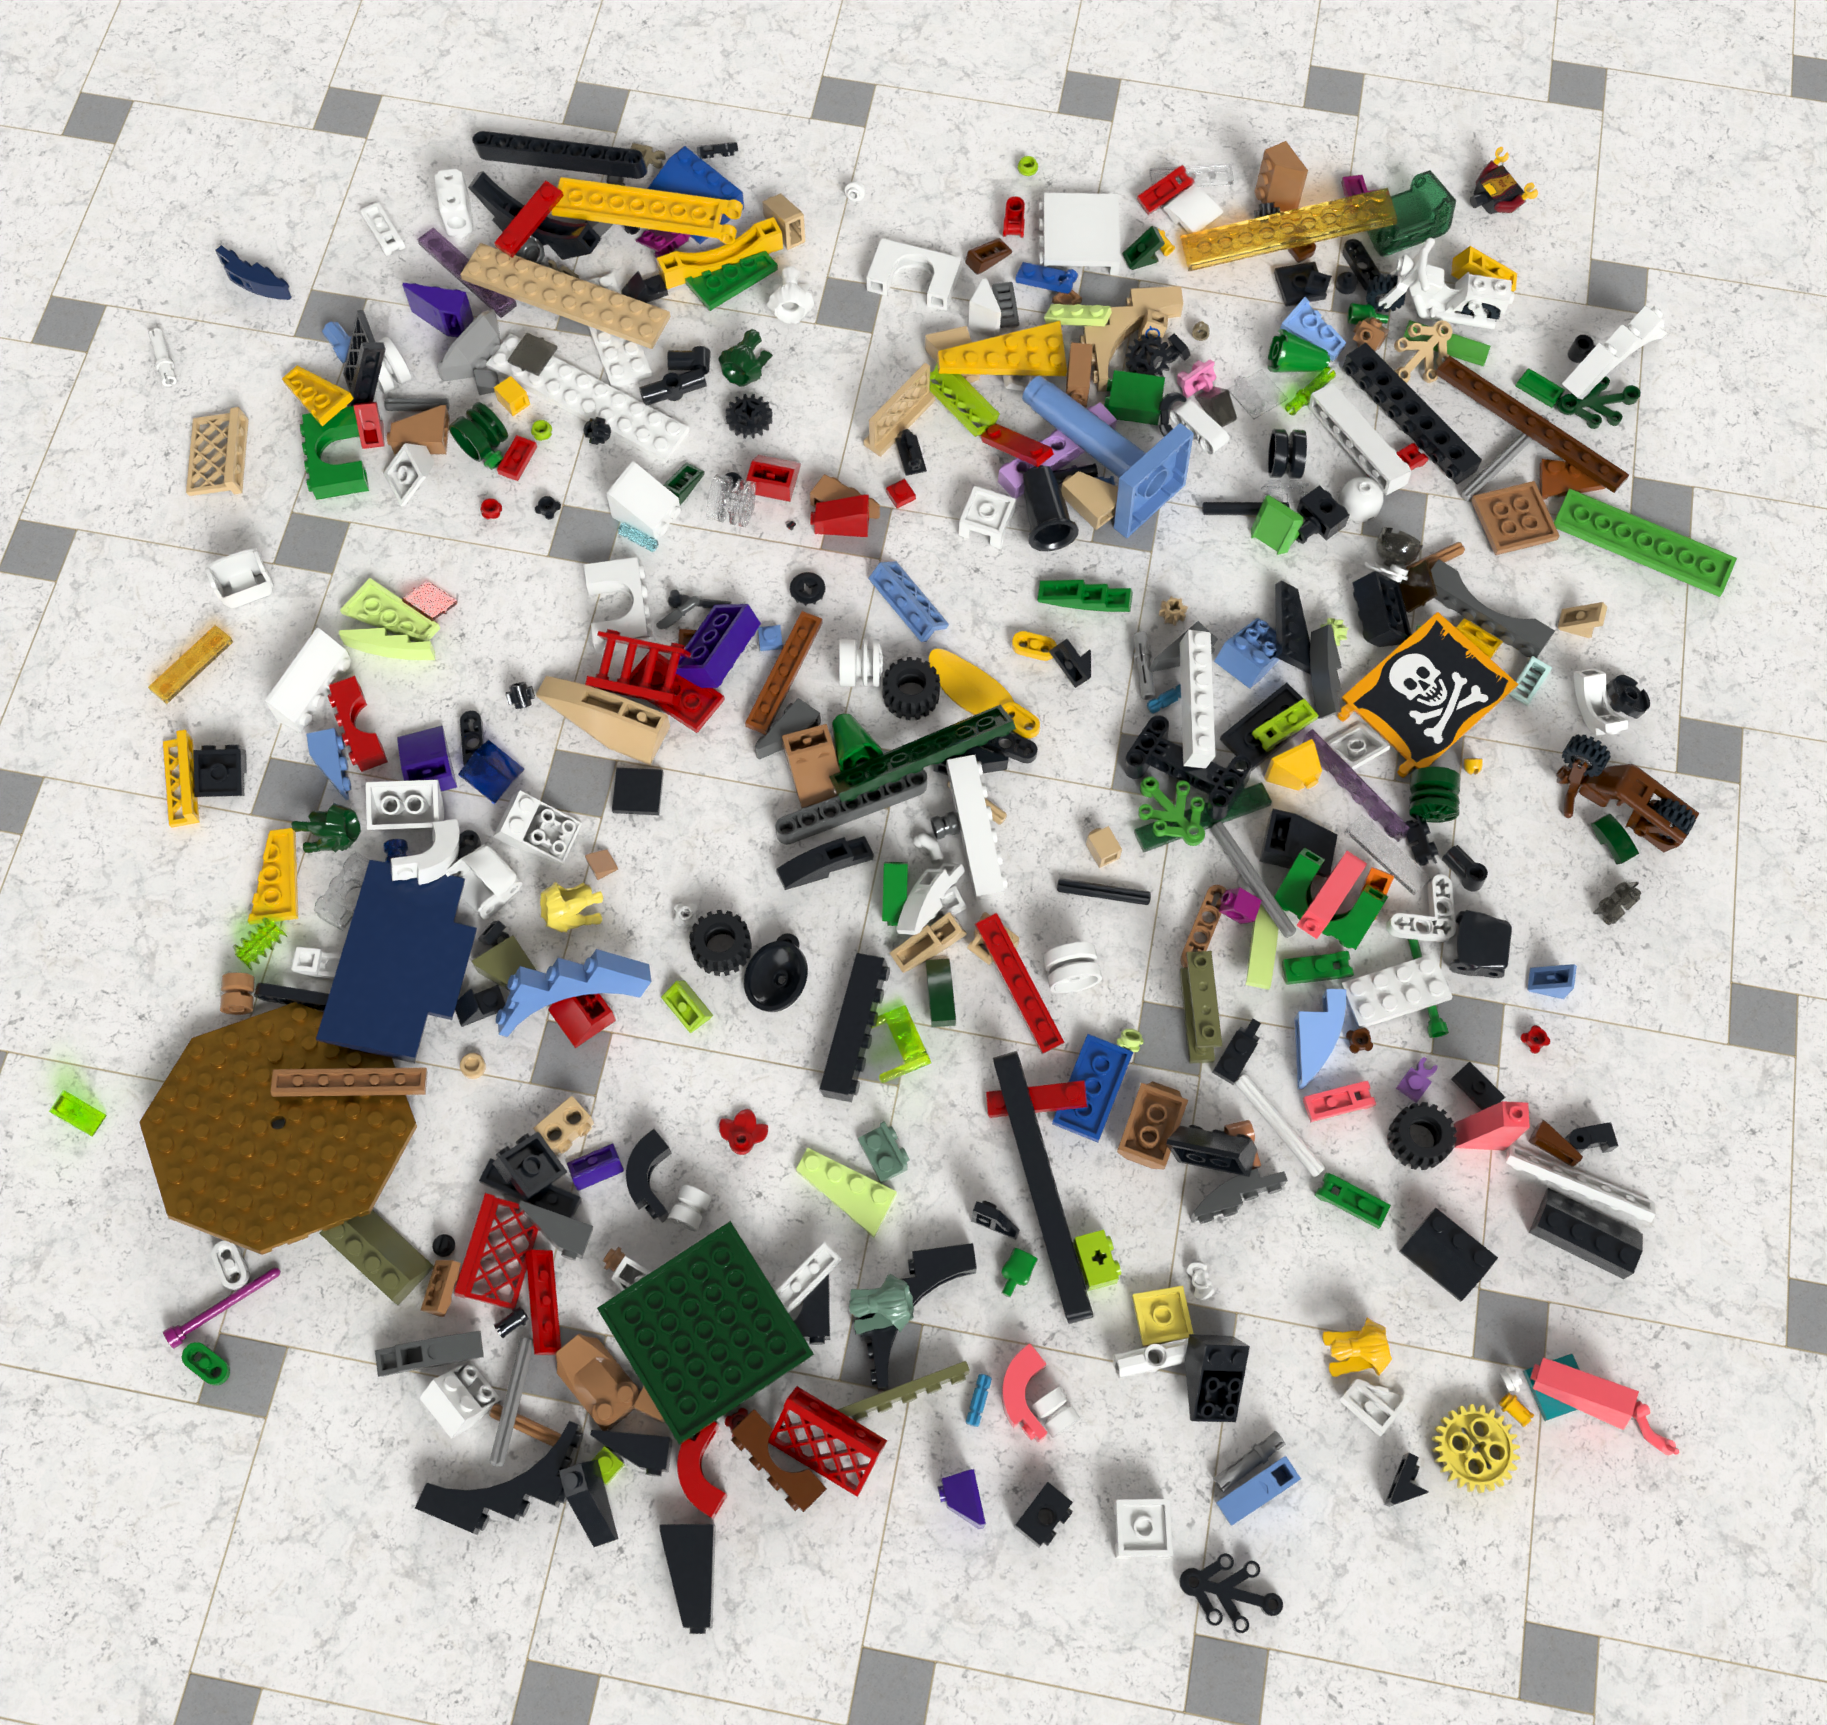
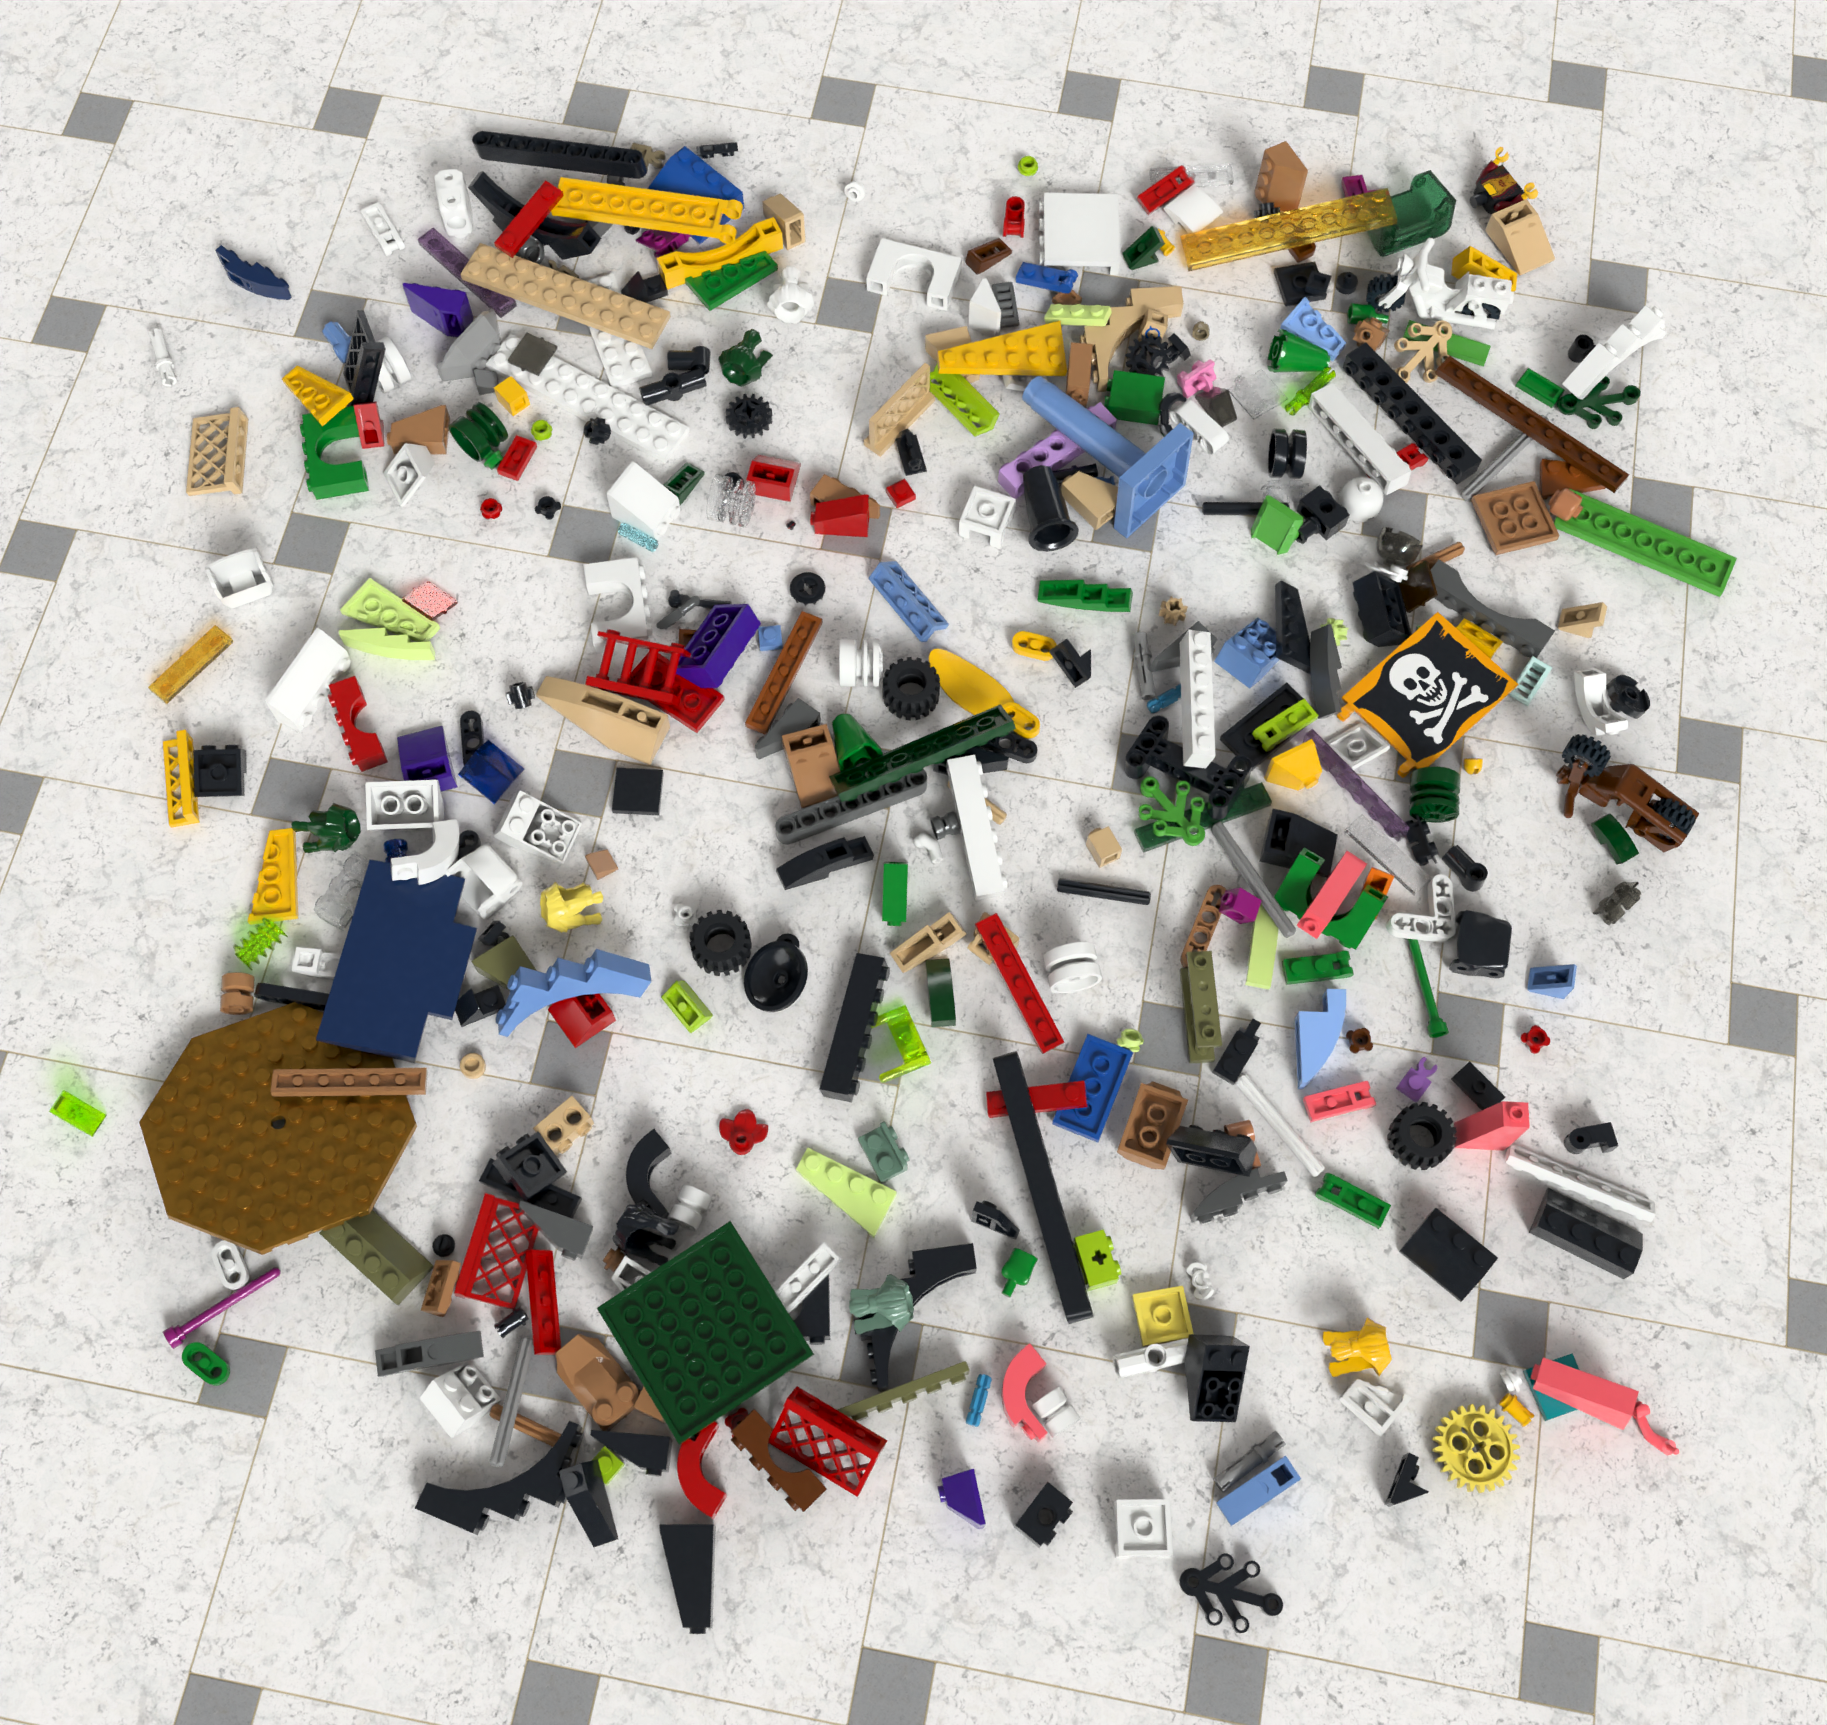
medium blue slope [307,728,351,800] -> none
dark grey axle [384,398,450,411] -> none
dark purple slope [567,1143,624,1191] -> none
white slope [896,863,965,935] -> none
white plate [929,885,967,923] -> none
red plate [980,424,1054,467] -> none
white plate [1341,953,1452,1029] -> none
black beam [1342,239,1381,291] -> none
reddish brown slope [1529,1120,1583,1167] -> none
none -> black piece [612,1204,679,1266]
none -> tan slope [1485,199,1555,276]
none -> nougat head [1548,488,1584,521]

